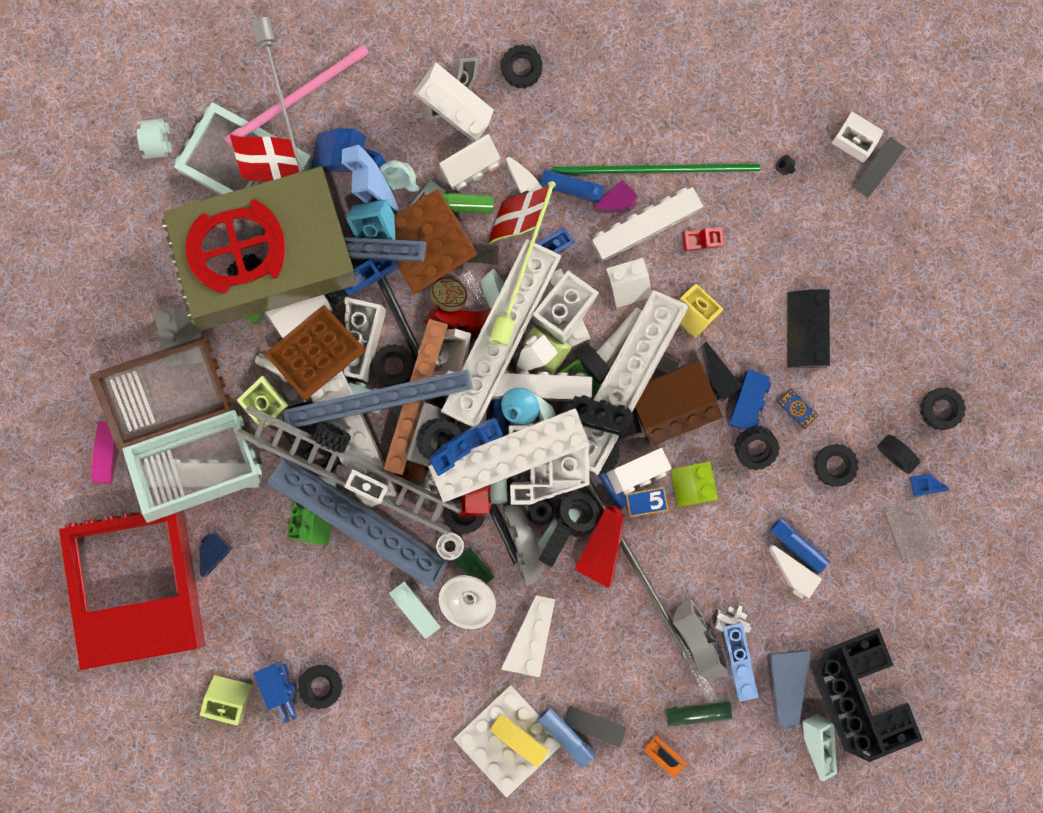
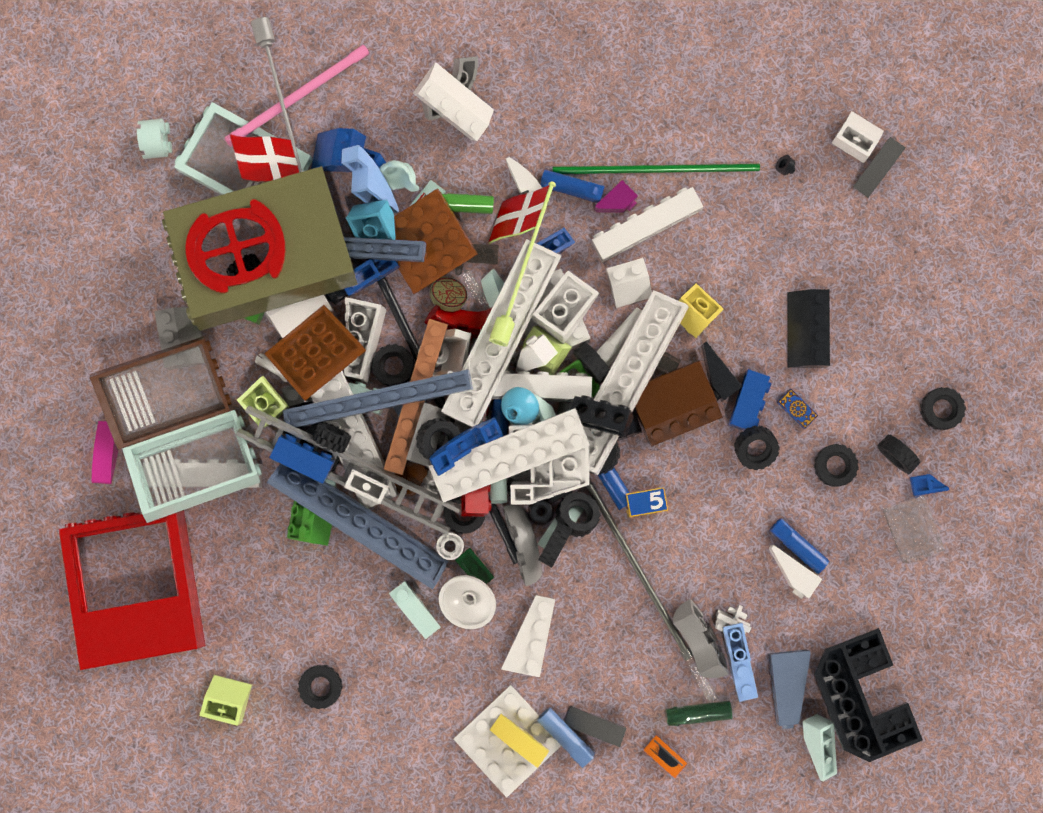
dark blue slope [199,533,233,577] -> none
blue brick [253,661,297,723] -> none
white slope [439,134,501,191] -> none
black tyre [501,44,543,89] -> none
red slope [574,505,626,588] -> none
white brick [607,448,672,495] -> none
lime slope [670,462,718,507] -> none
slope [682,227,725,251] -> none
none -> blue brick [269,434,336,484]

